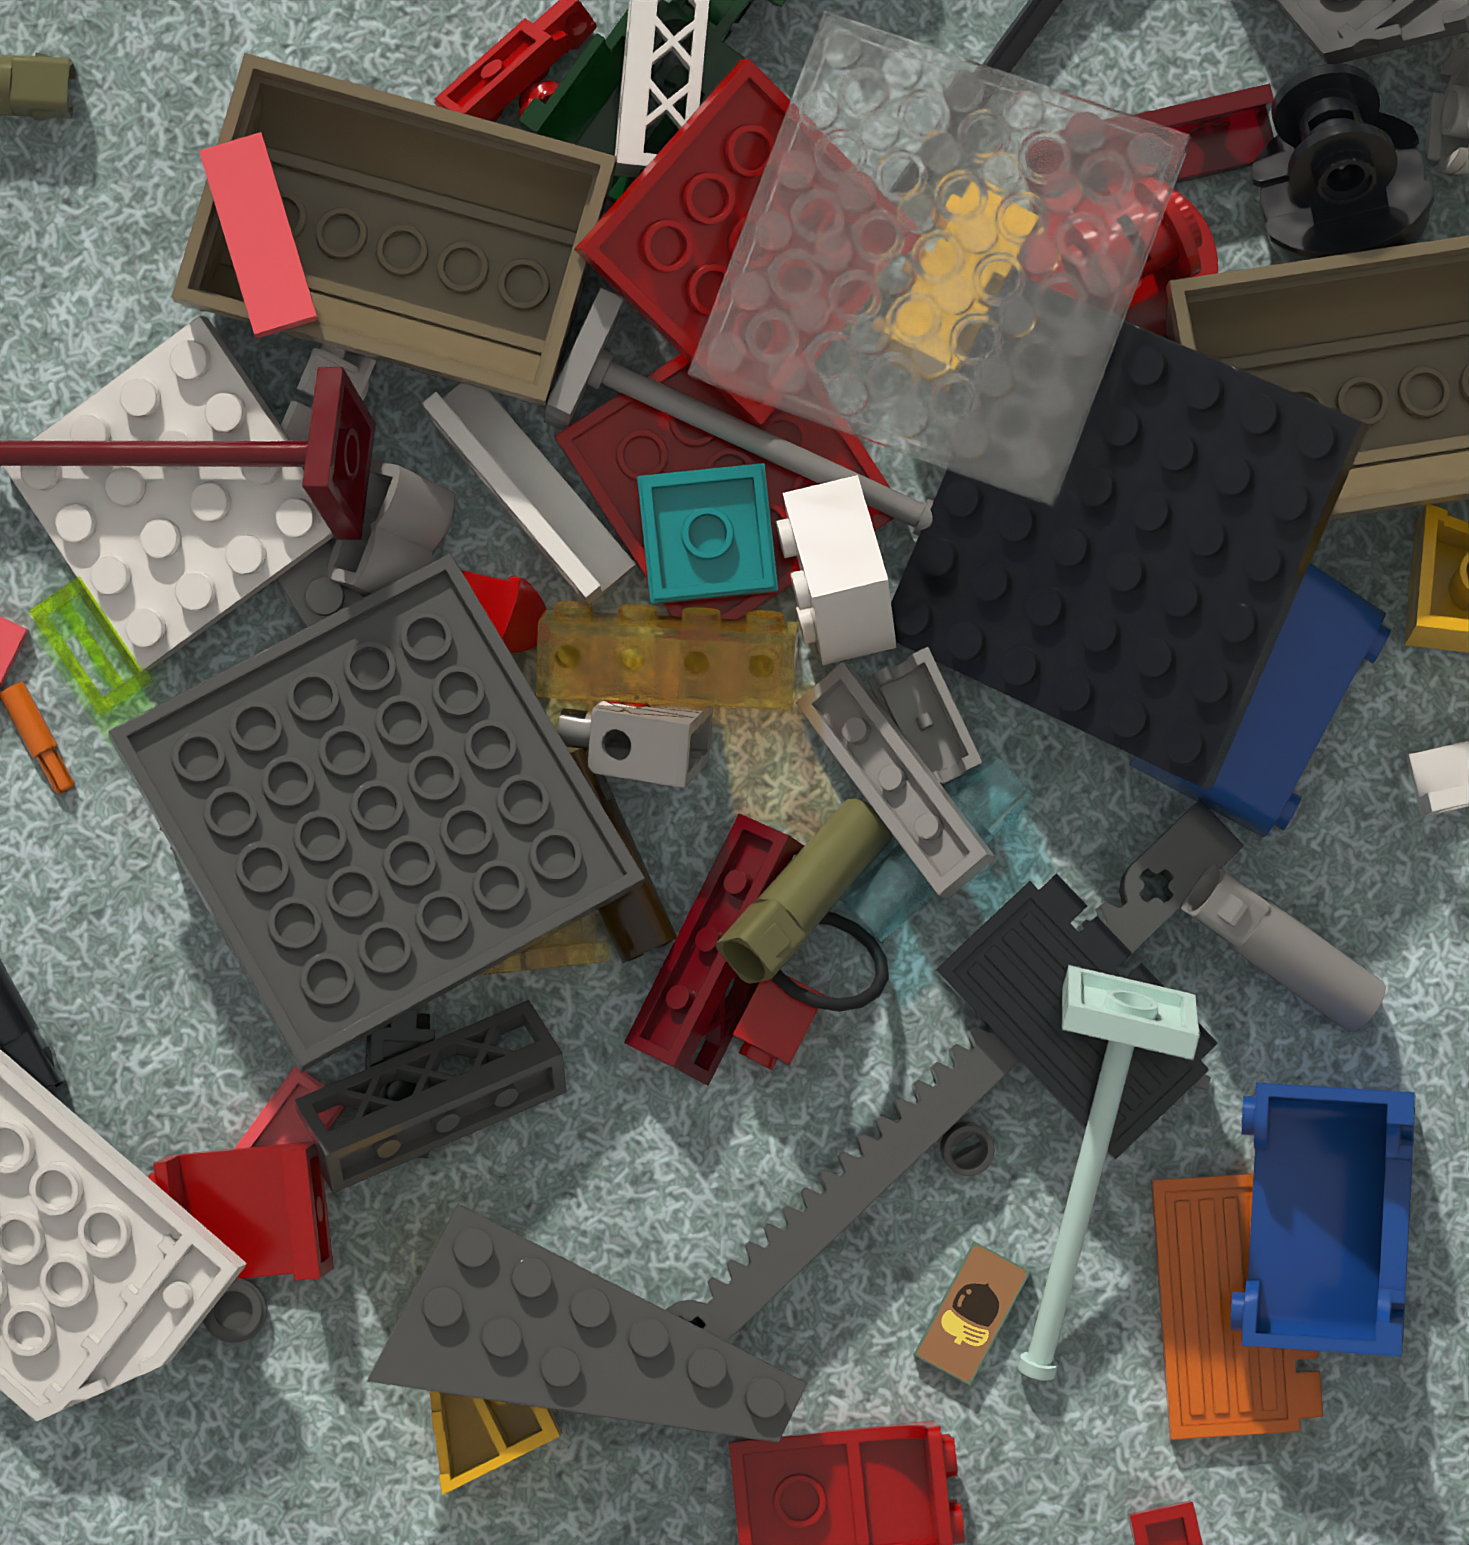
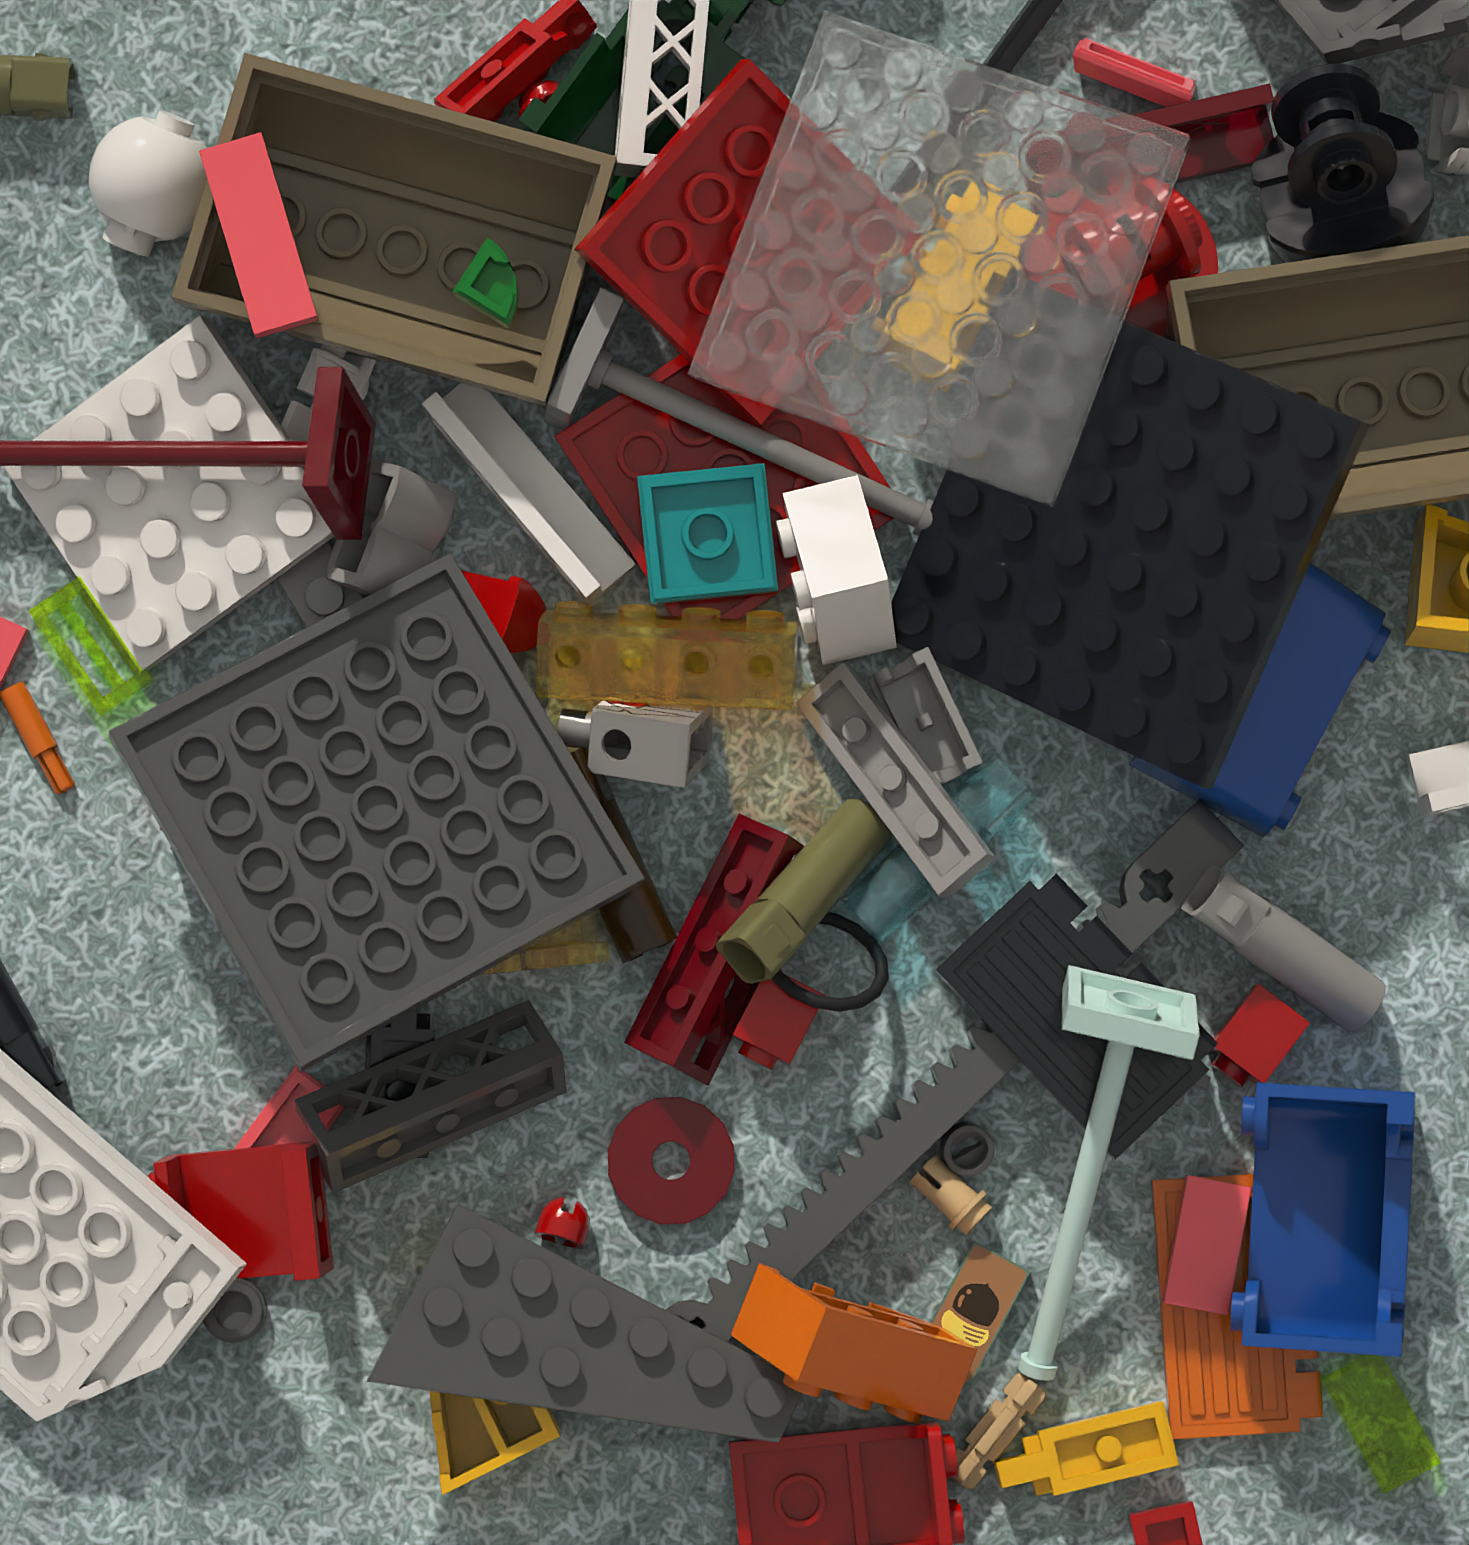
none -> white brick [89,110,207,257]
none -> green tile [453,237,518,329]
none -> red hinge [534,1197,590,1249]
none -> dark red tile [608,1097,735,1224]
none -> orange wedge [730,1263,978,1423]
none -> tan pin [909,1153,992,1235]
none -> tan axle [952,1372,1046,1490]
none -> yellow hinge [993,1400,1179,1496]
none -> coral tile [1073,38,1196,107]
none -> coral tile [1161,1175,1251,1315]
none -> red brick [1211,983,1310,1088]
none -> clear neon green tile [1321,1354,1441,1494]

